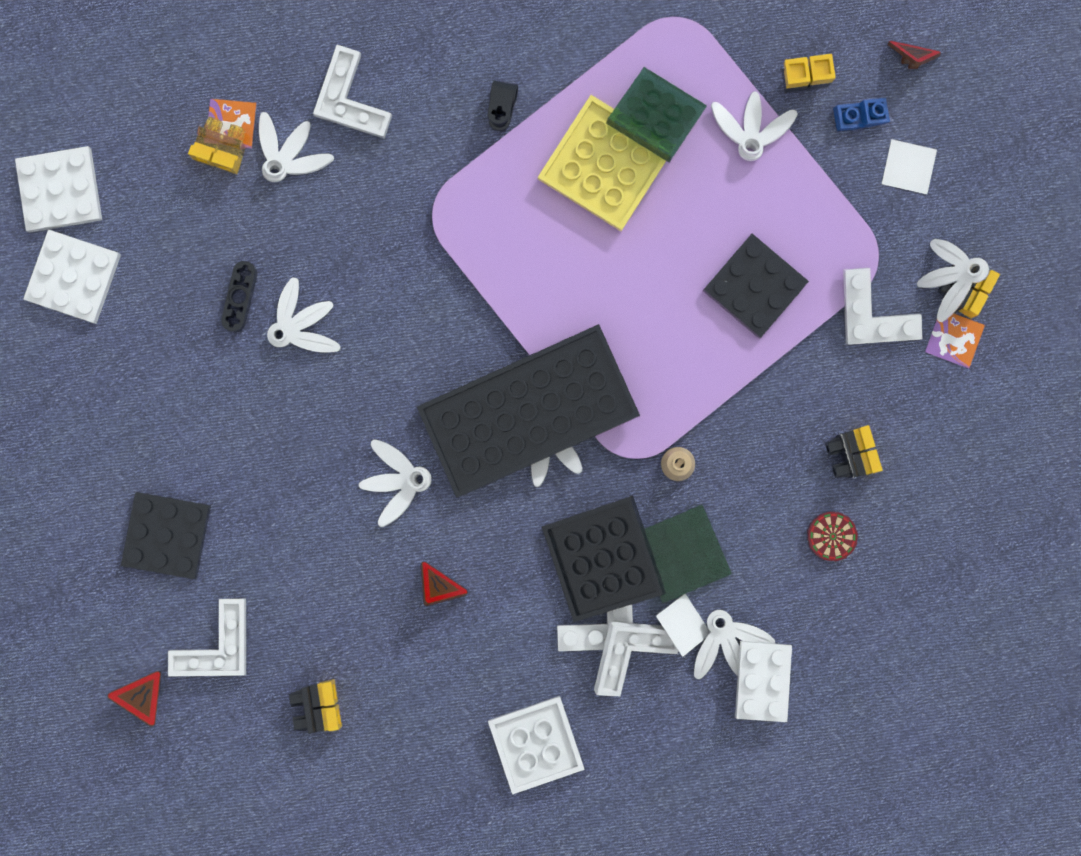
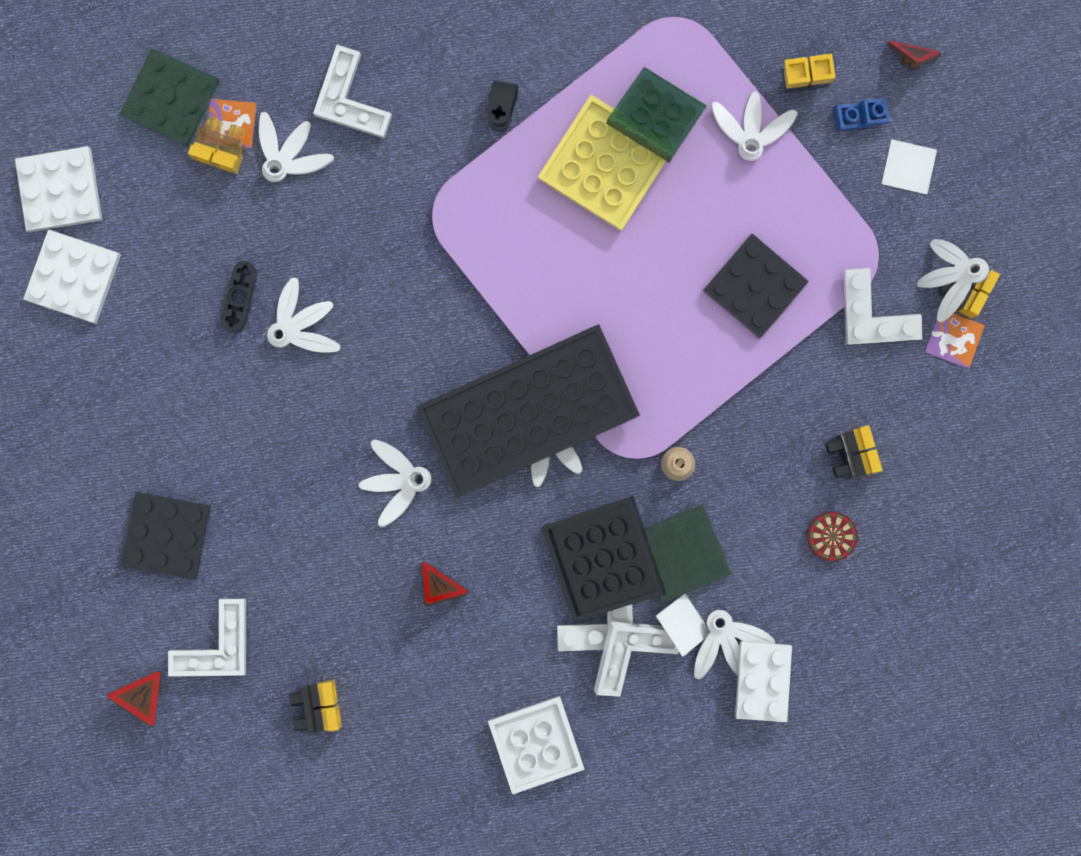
none -> clear green plate [120,48,220,147]

